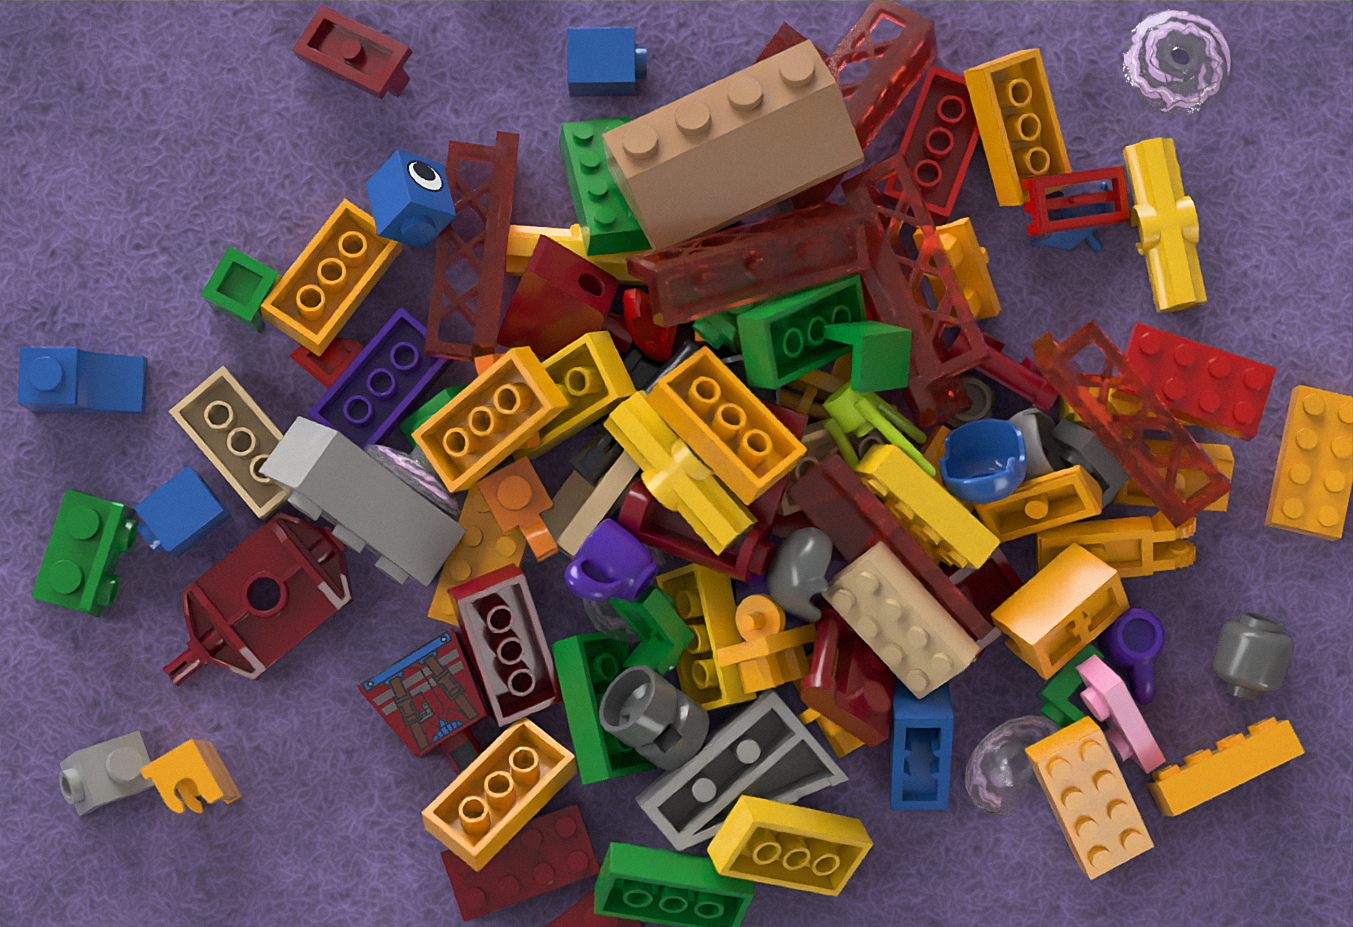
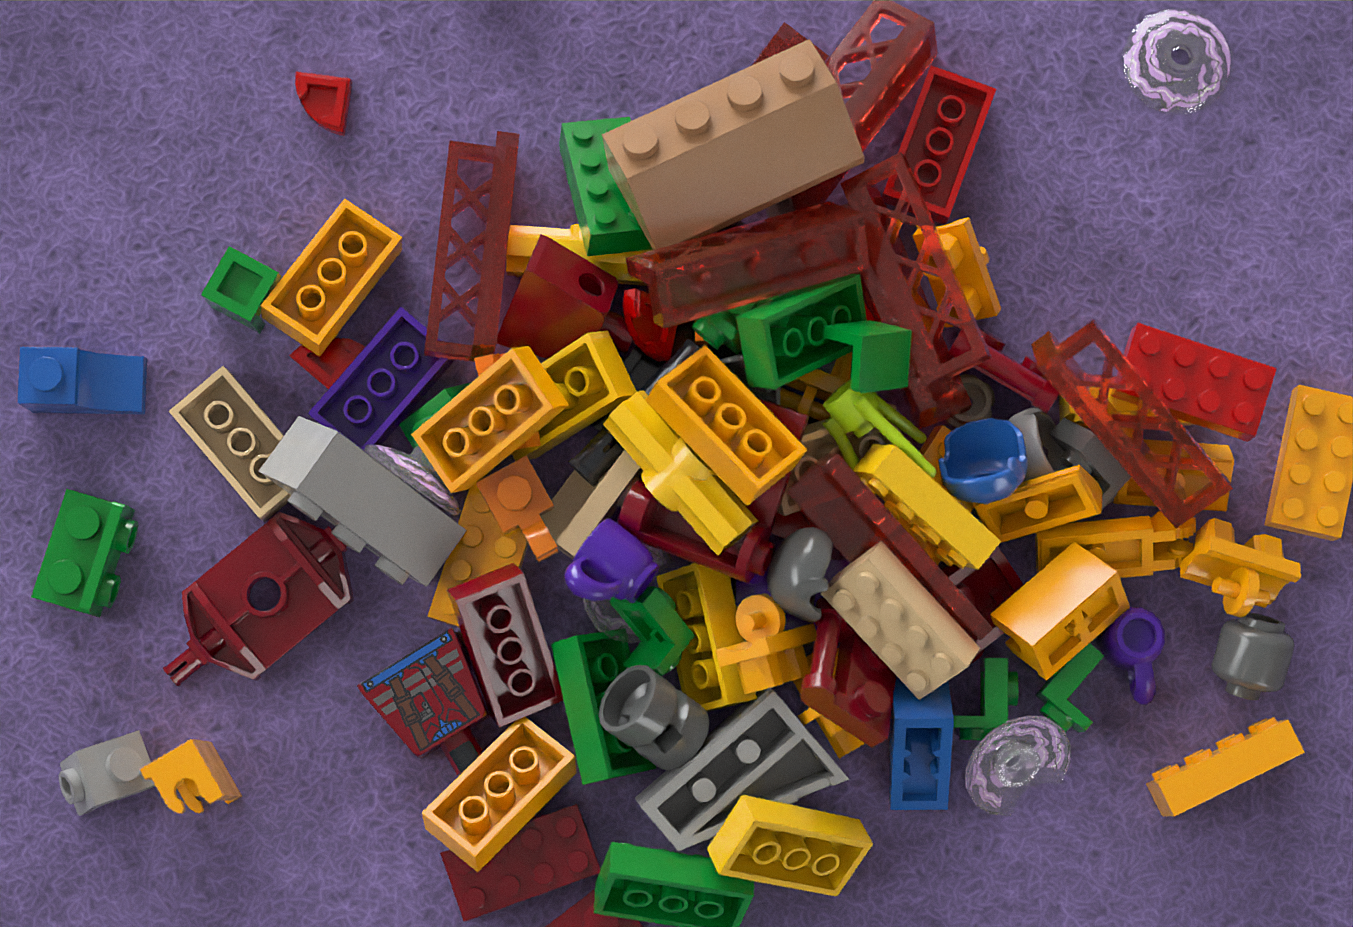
blue brick [134,466,232,558] -> none
dark red plate [292,5,413,100] -> none
blue brick [366,149,456,249] -> none
blue brick [567,27,647,97] -> none
light orange piece [963,48,1073,206] -> none
red tile [1021,165,1131,236] -> none
light orange piece [1024,716,1154,880] -> none
blue piece [1030,182,1108,253] -> none
bright pink plate [1076,654,1166,774] -> none
yellow piece [1123,137,1207,313] -> none
none -> red tile [295,72,352,136]
none -> green bracket [953,658,1019,741]
none -> light orange hips [1180,518,1301,618]

